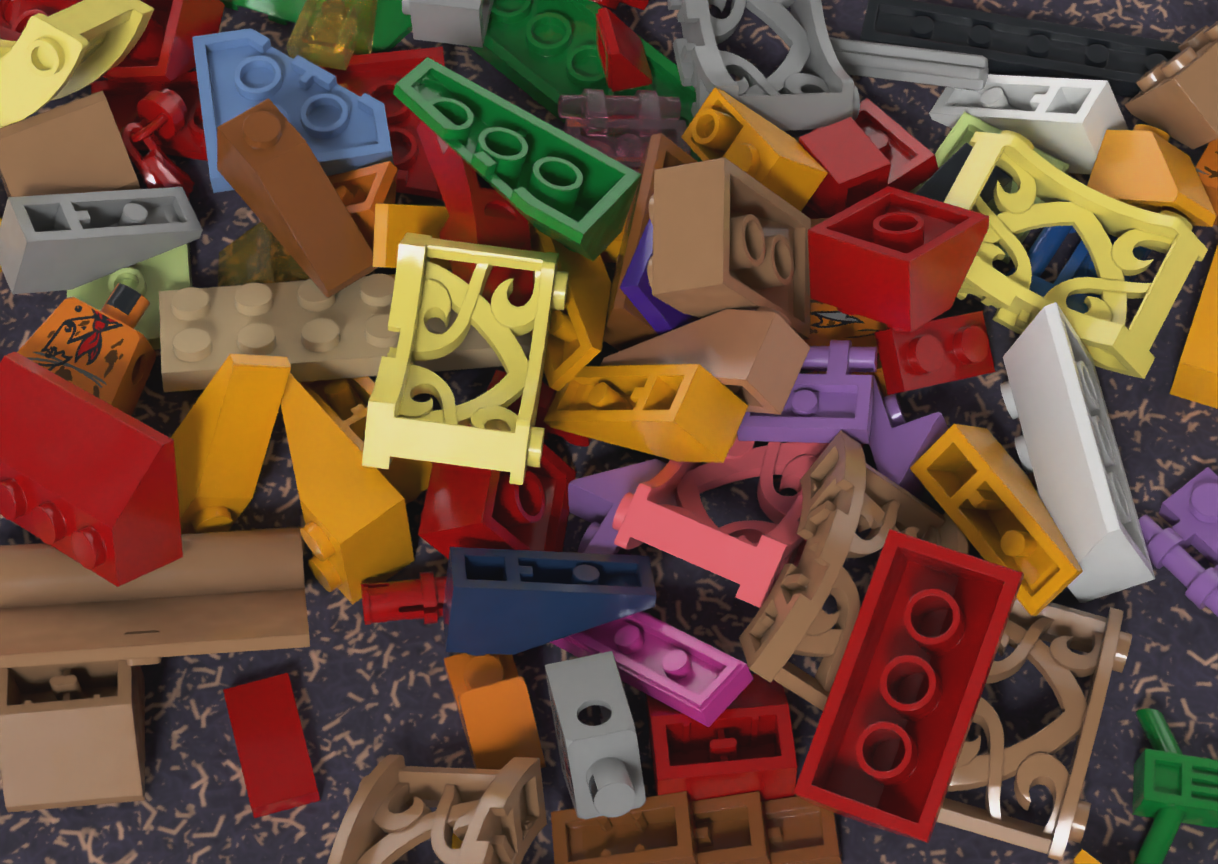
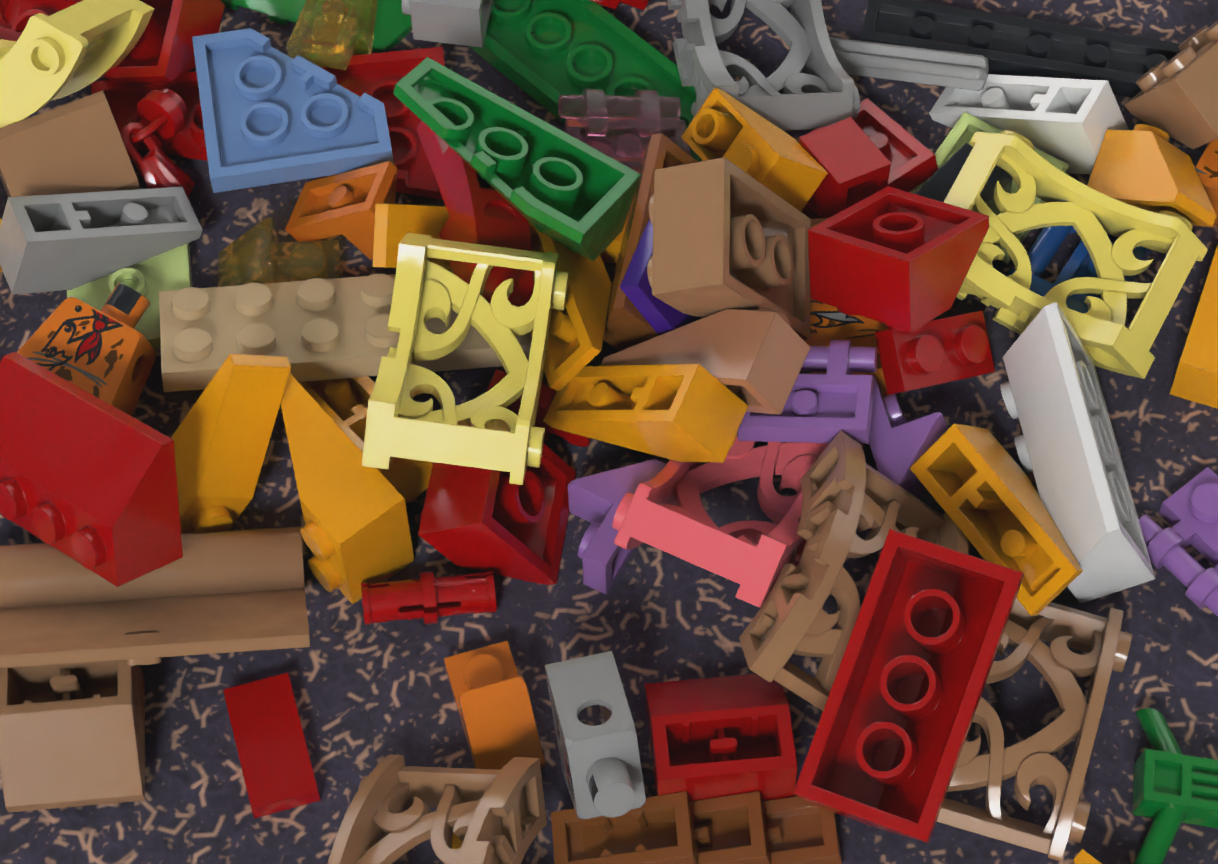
dark orange slope [217,98,378,298] -> none
dark blue slope [443,547,657,656] -> none
dark pink tile [550,611,753,727] -> none
red slope [596,7,653,92] -> none

